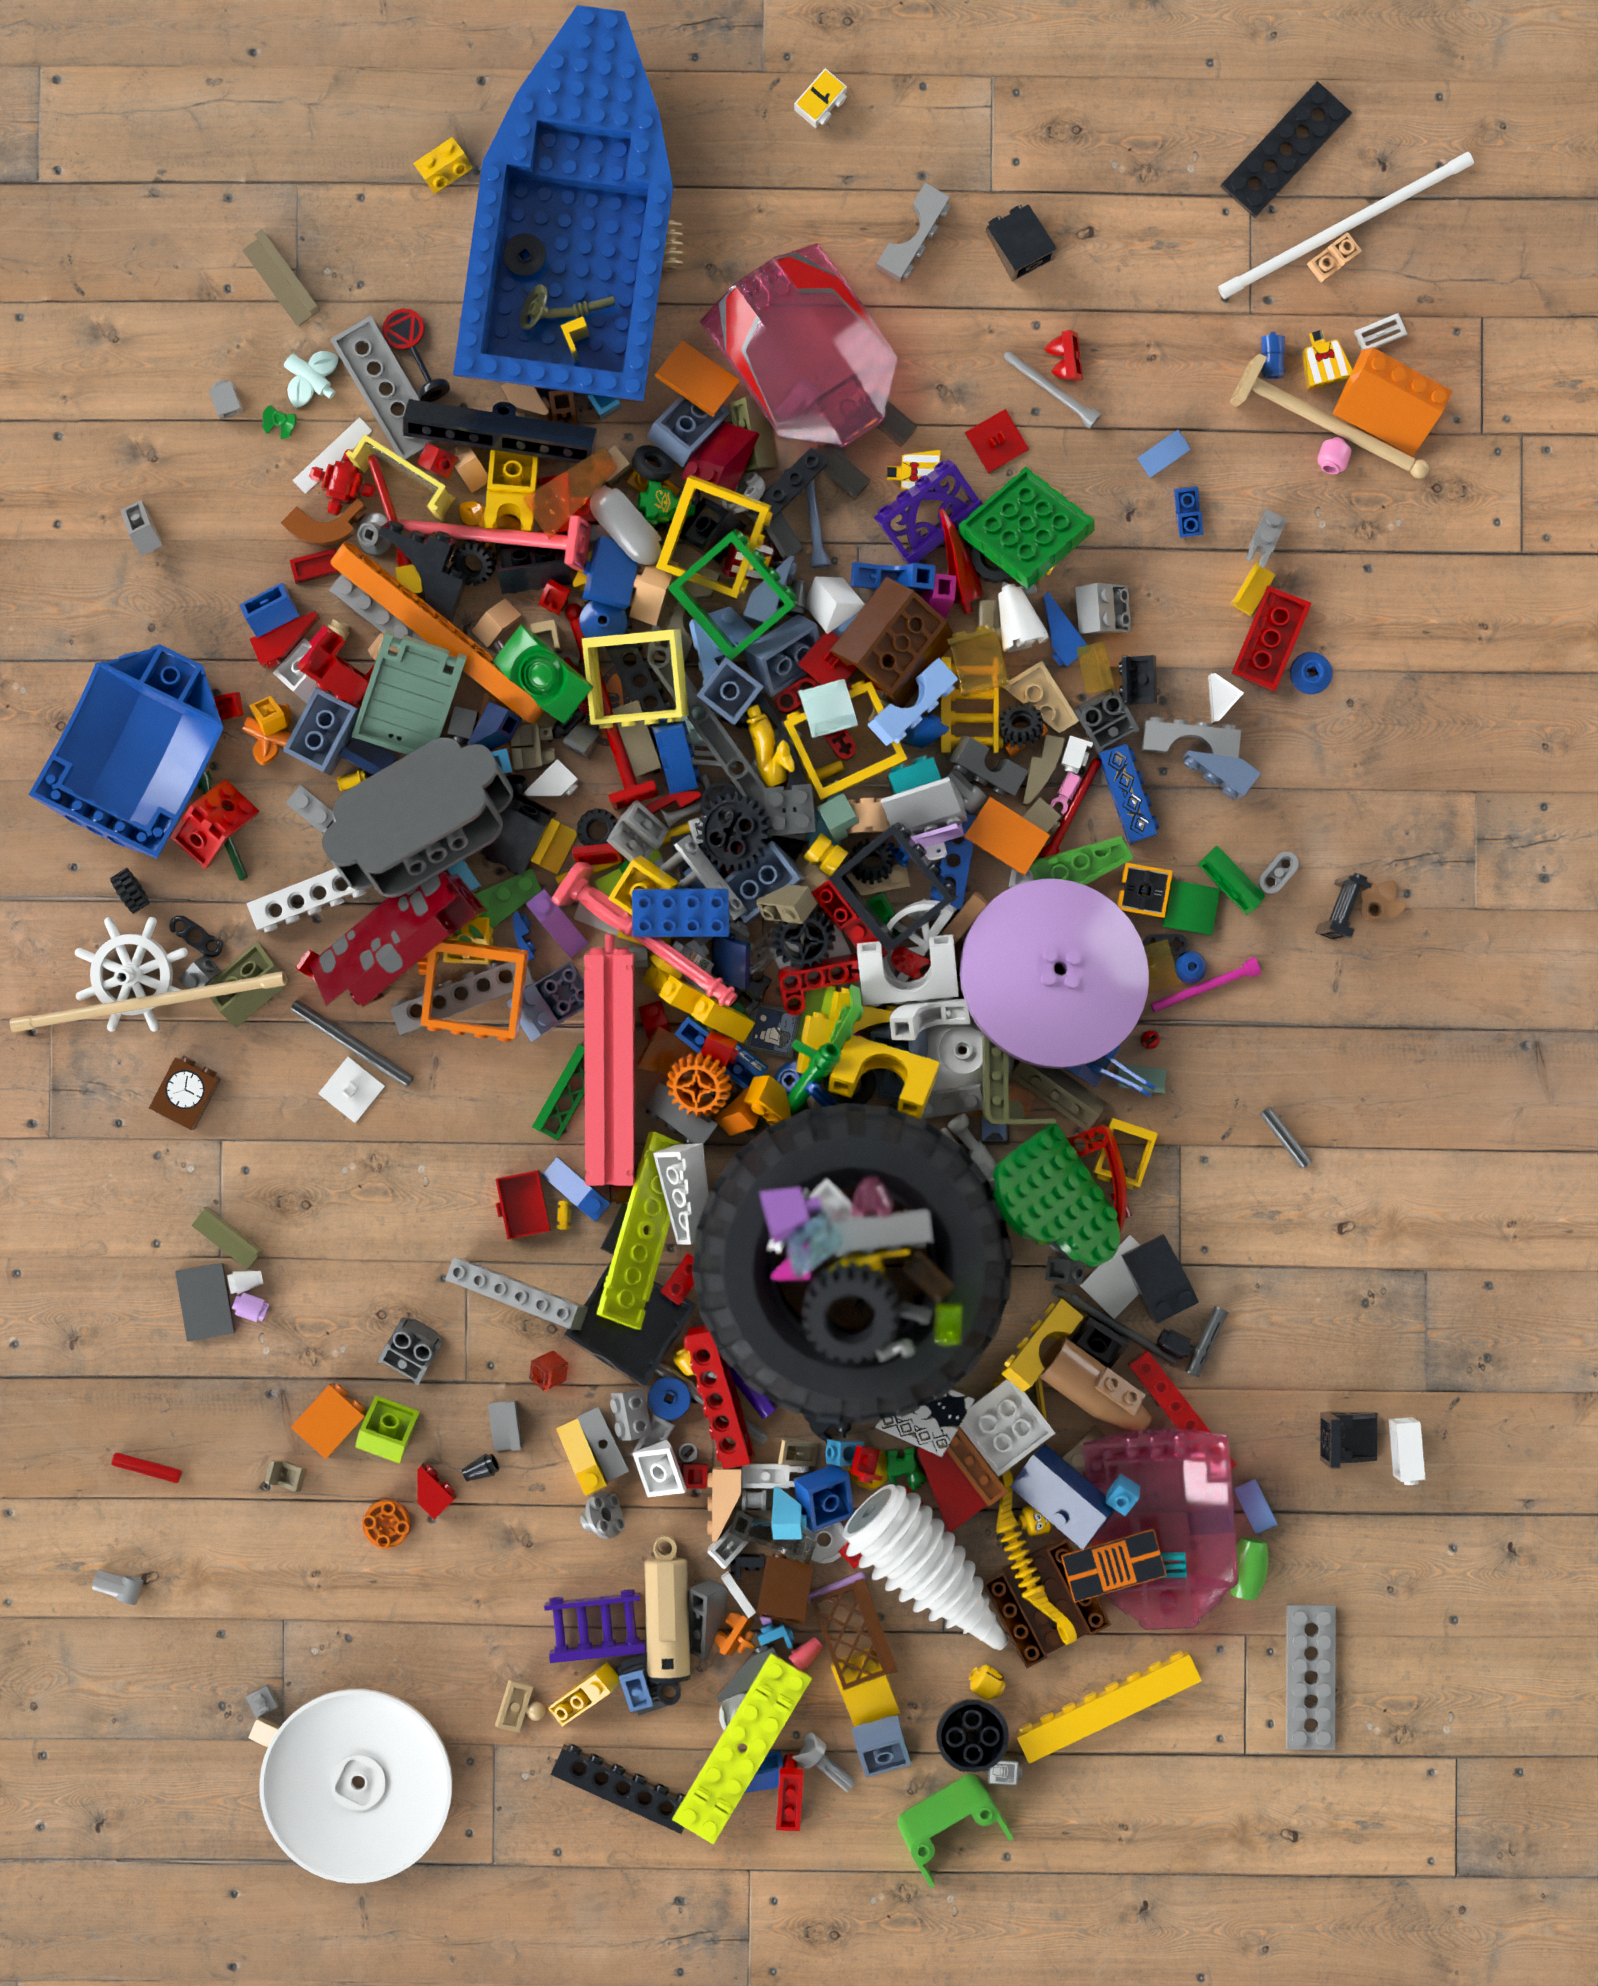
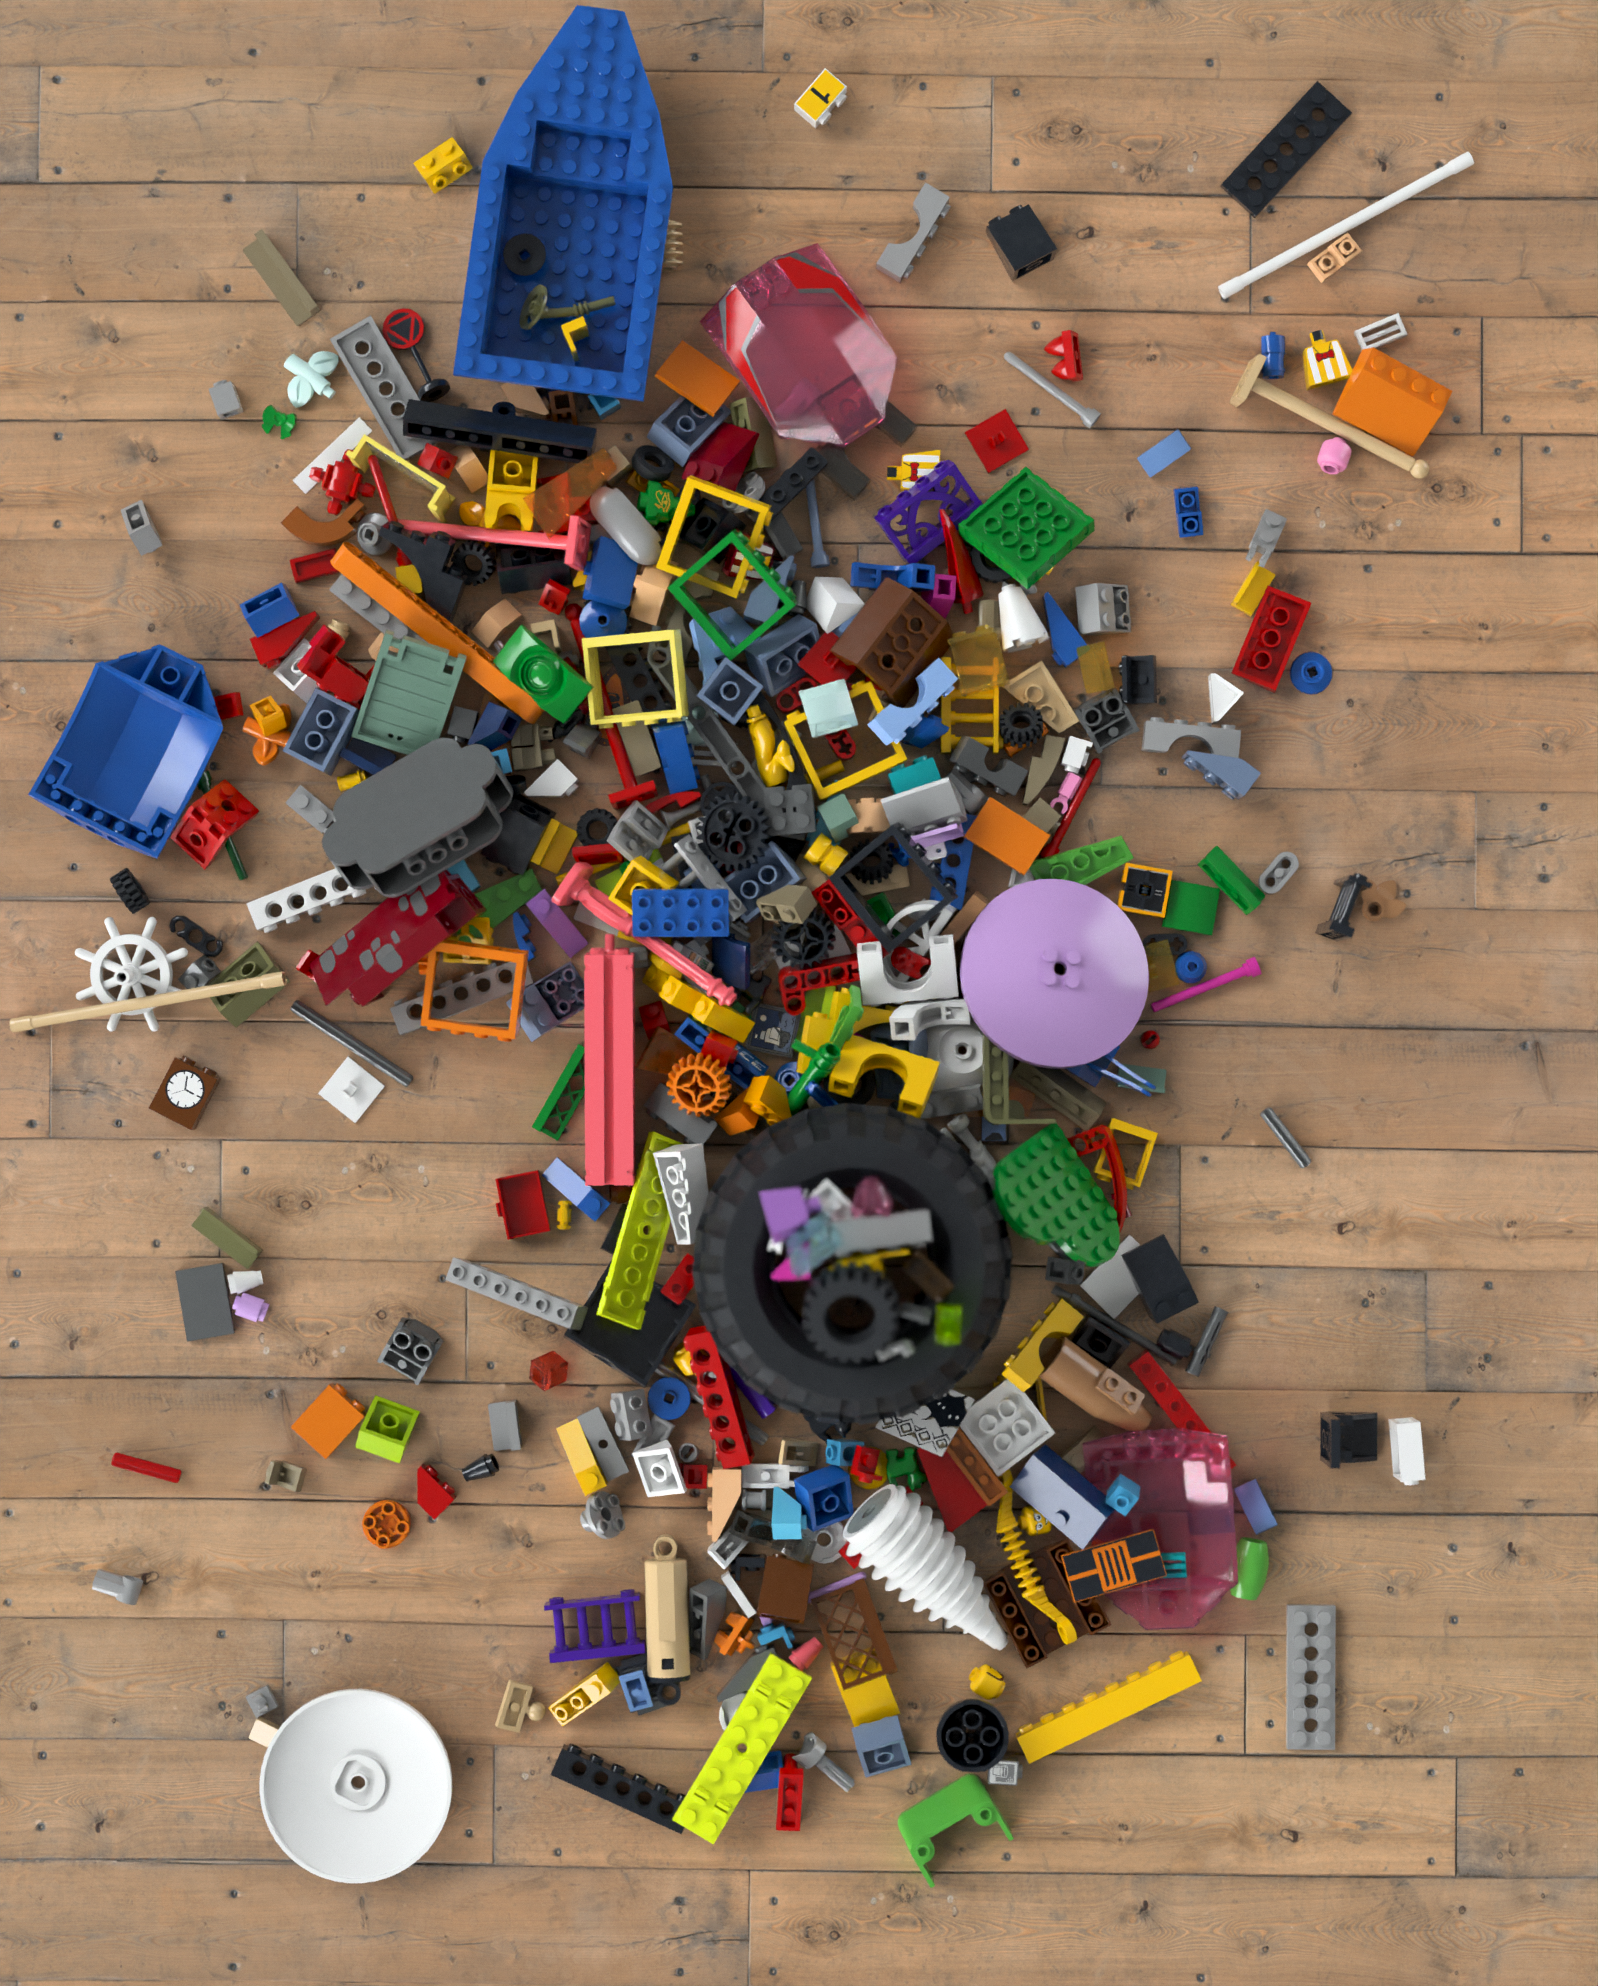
blue brick [1098,744,1159,845] -> none

